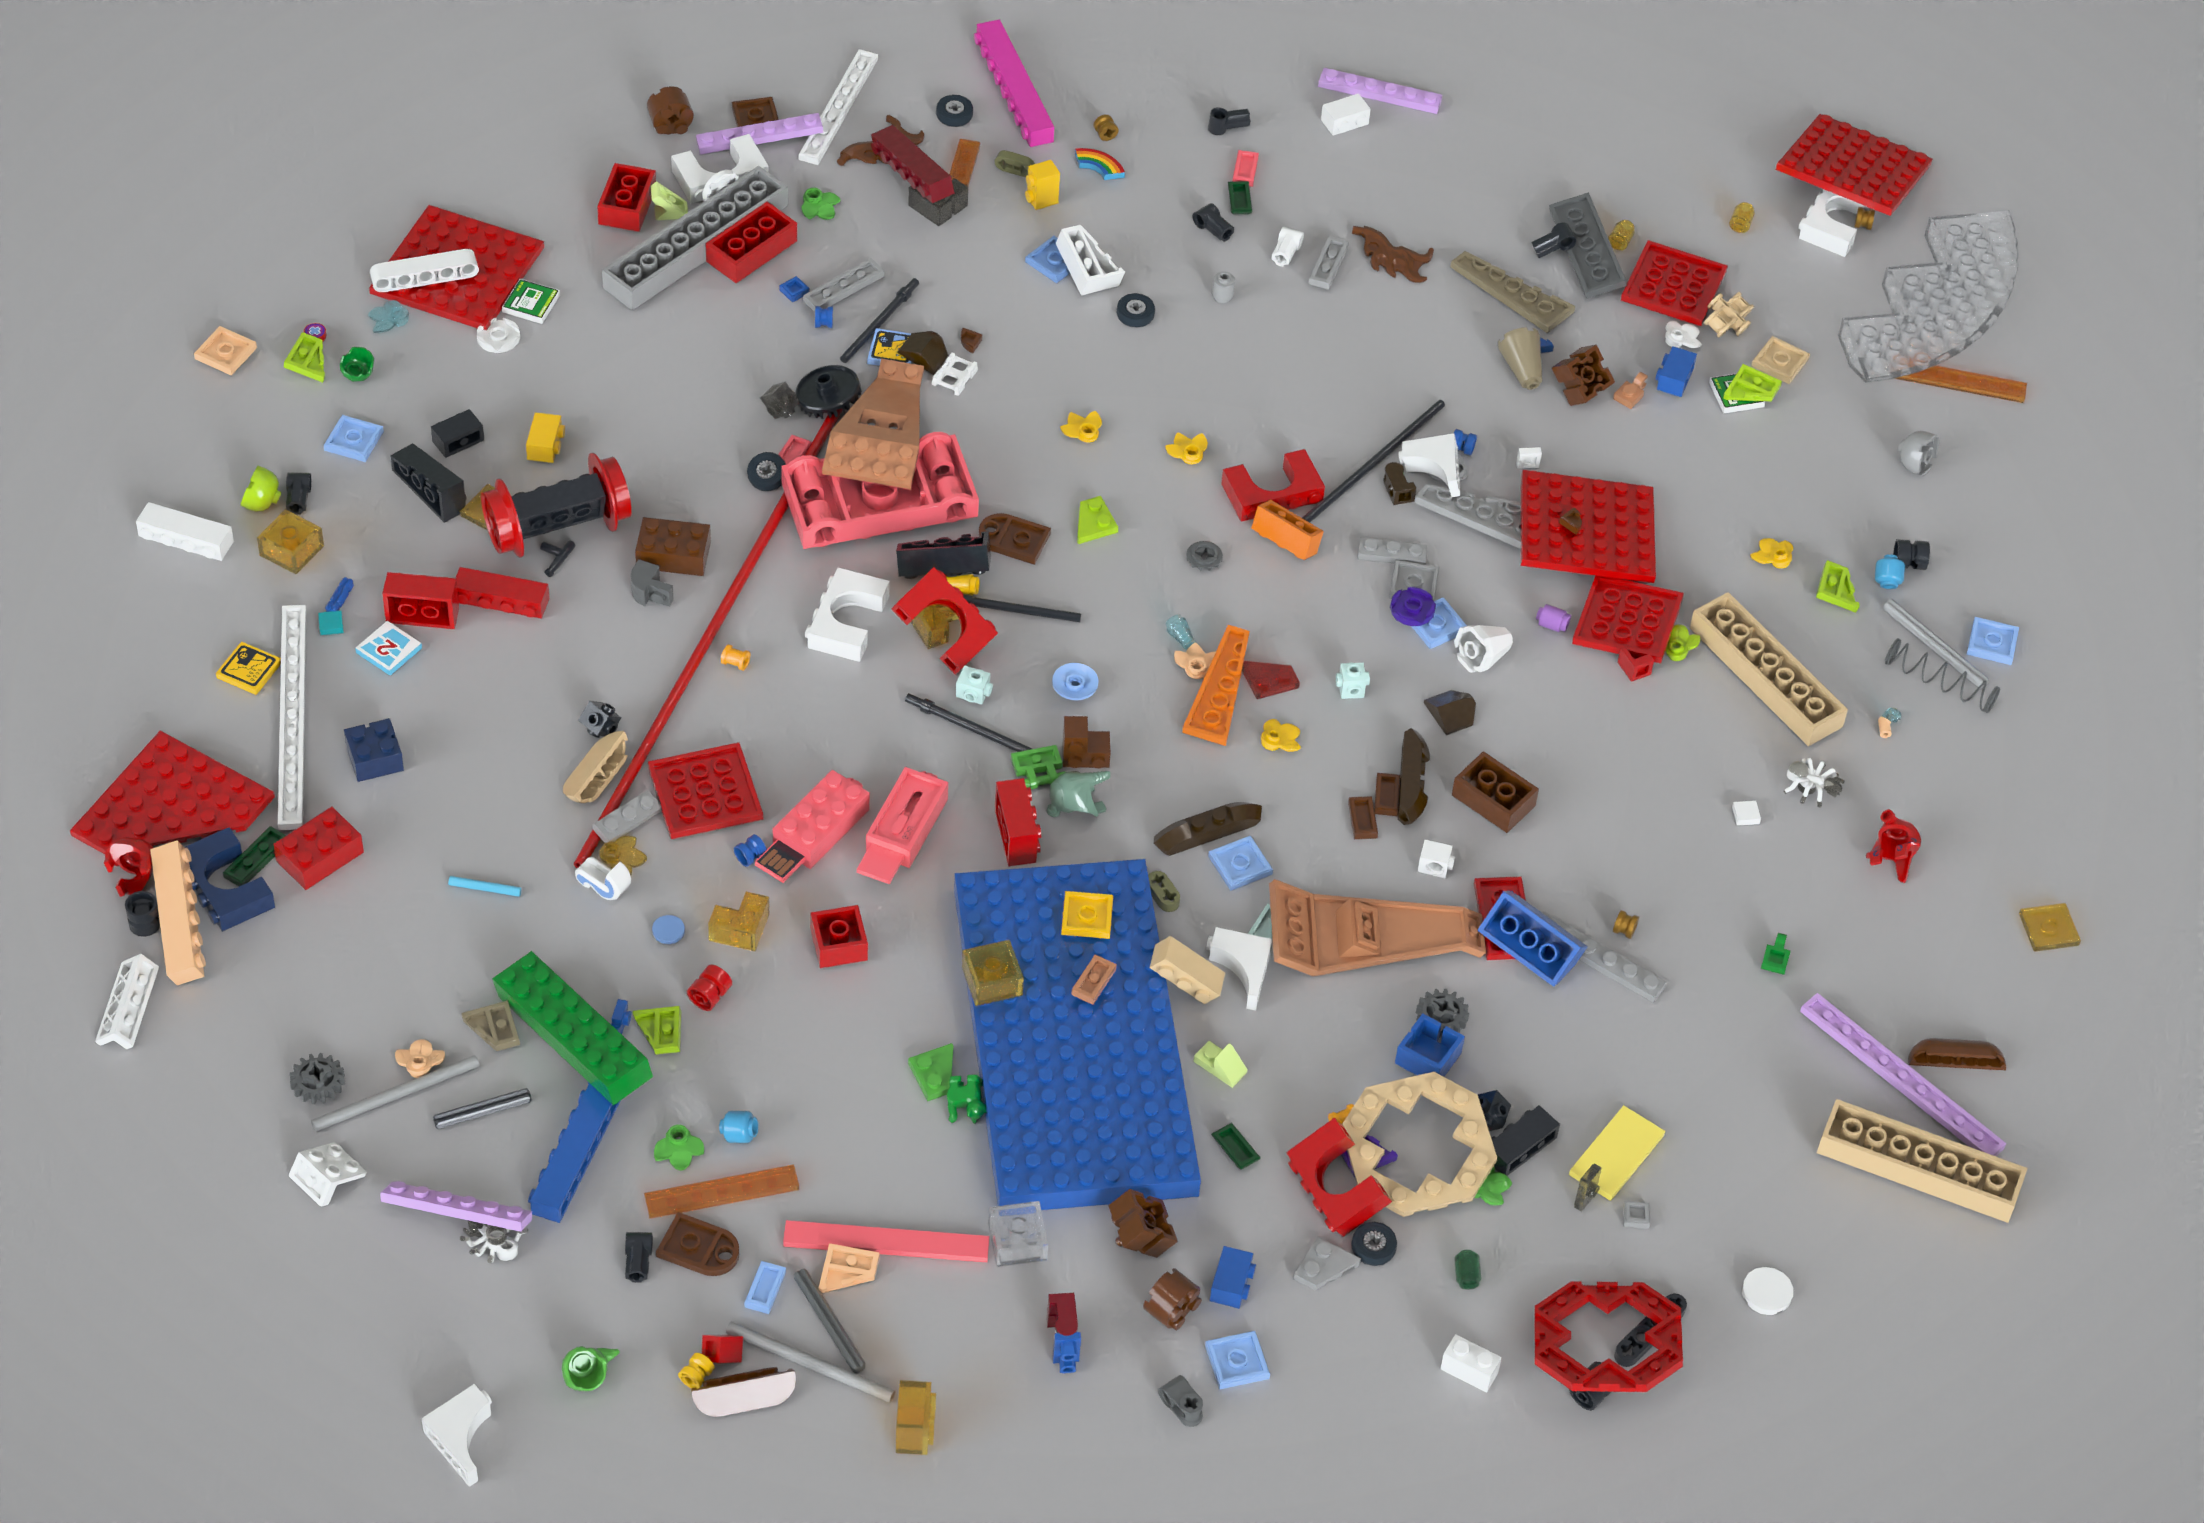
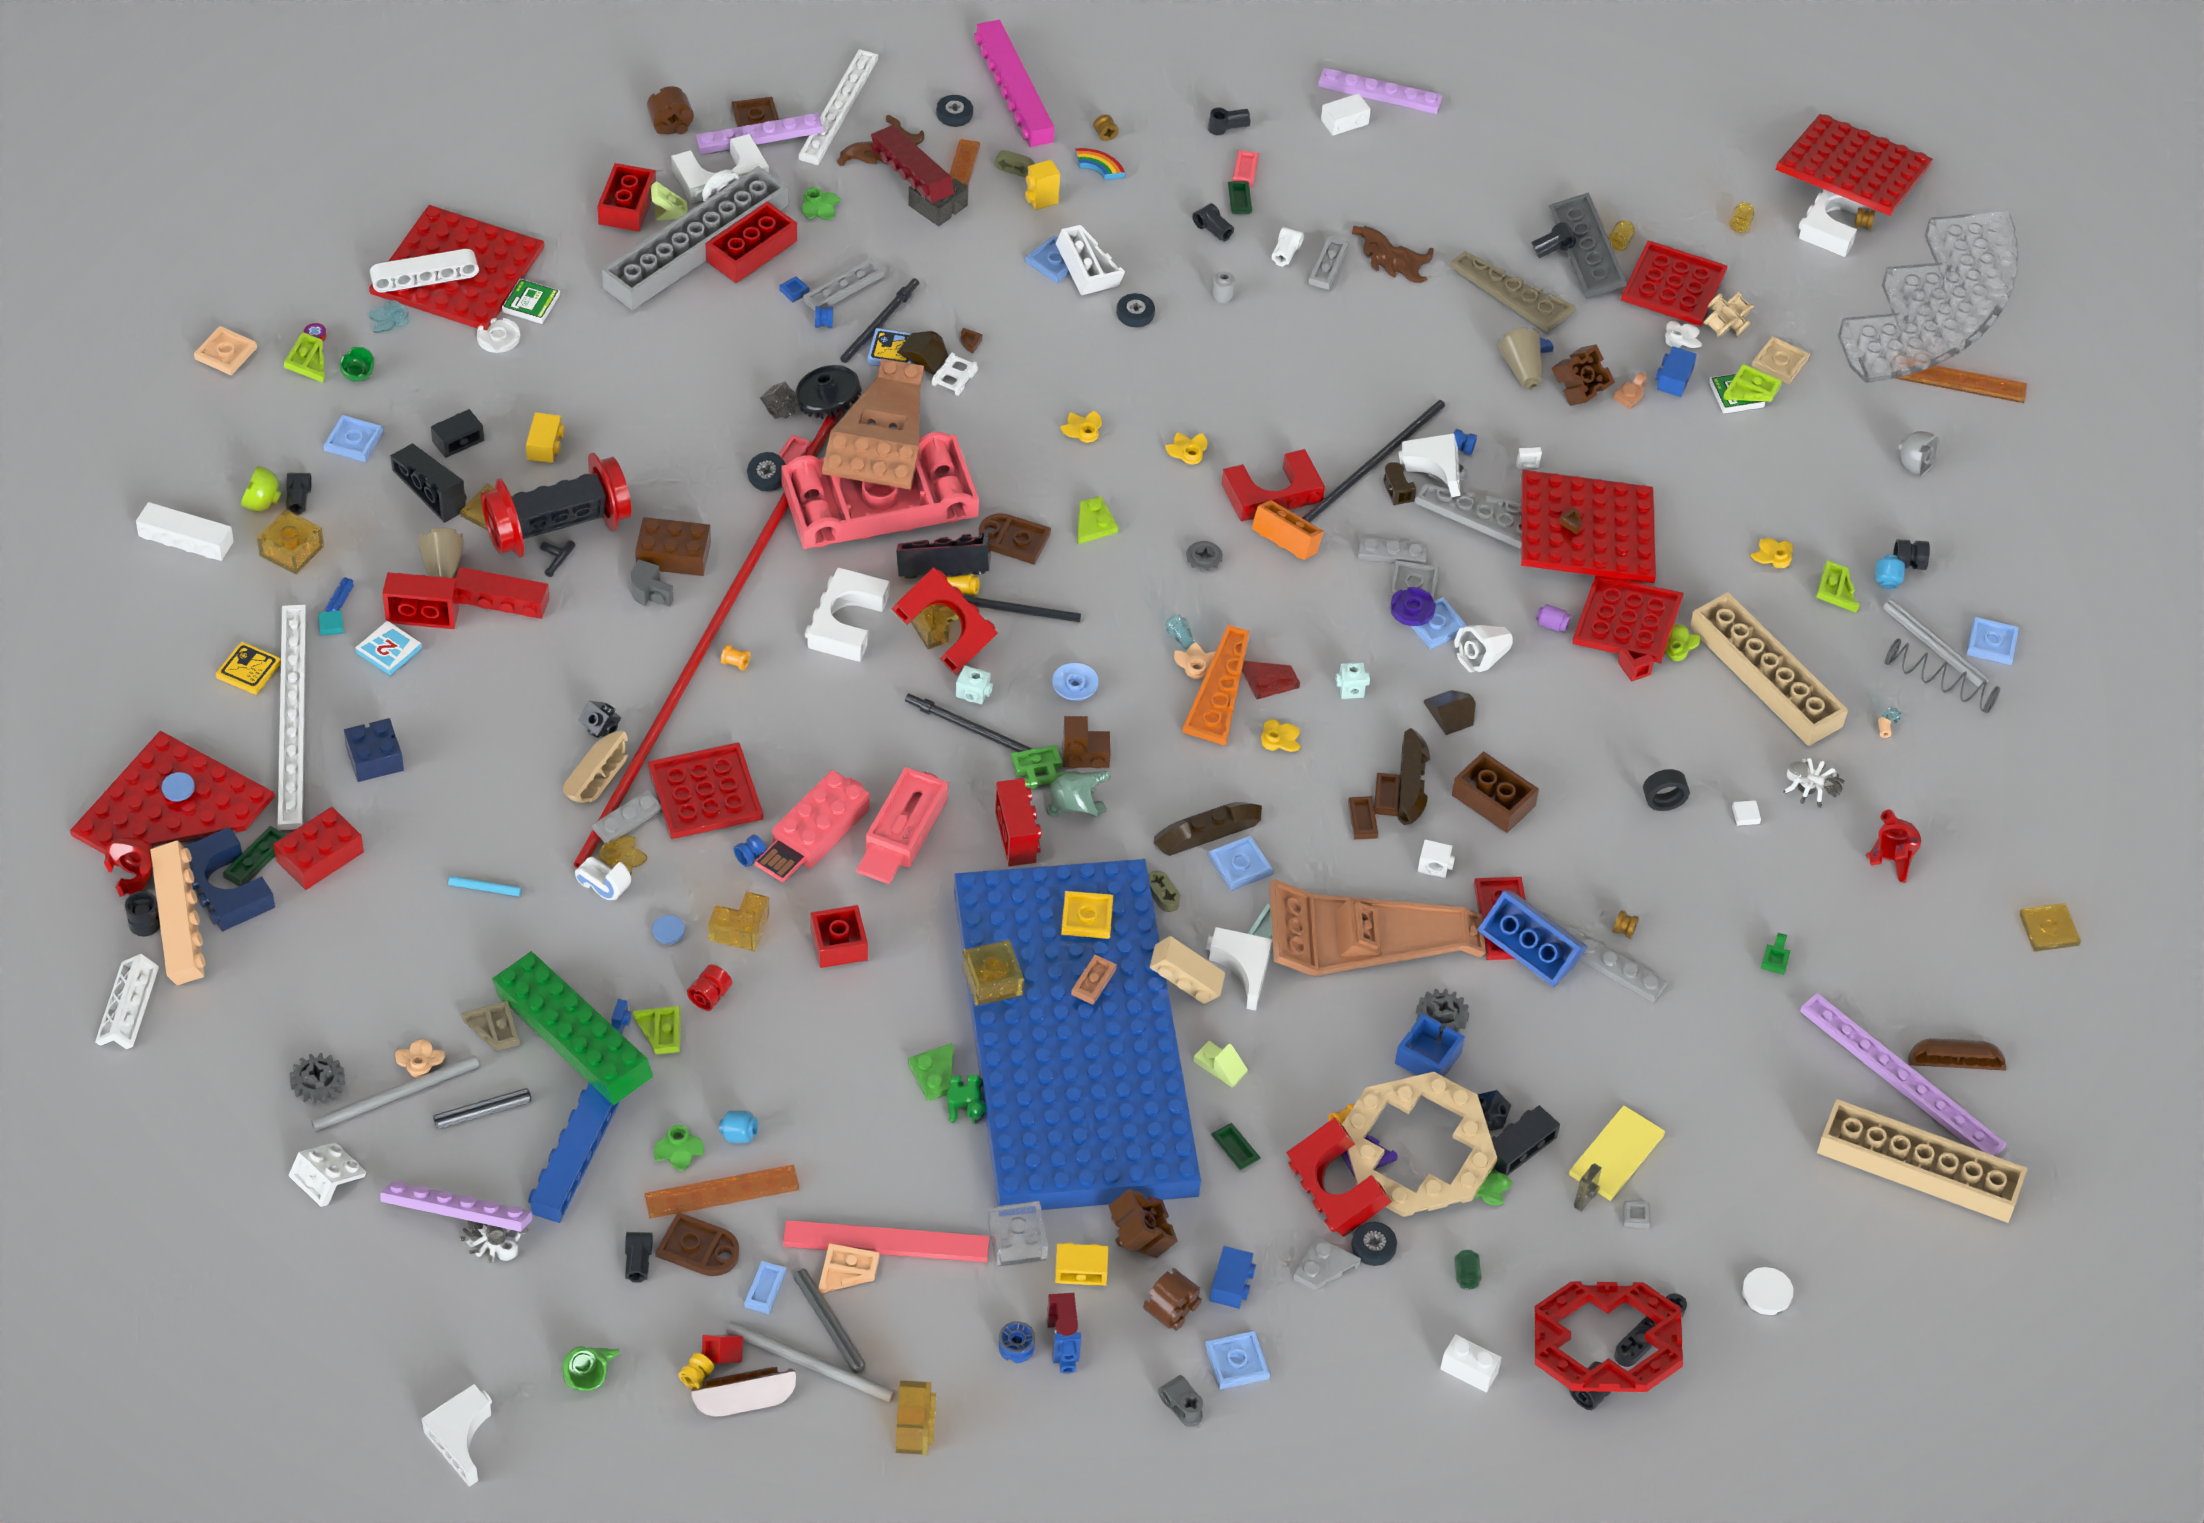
none -> medium blue piece [162,772,195,801]
none -> dark tan cone [418,527,464,578]
none -> blue wheel [999,1321,1035,1363]
none -> yellow brick [1055,1242,1108,1286]
none -> black tyre [1642,769,1690,811]

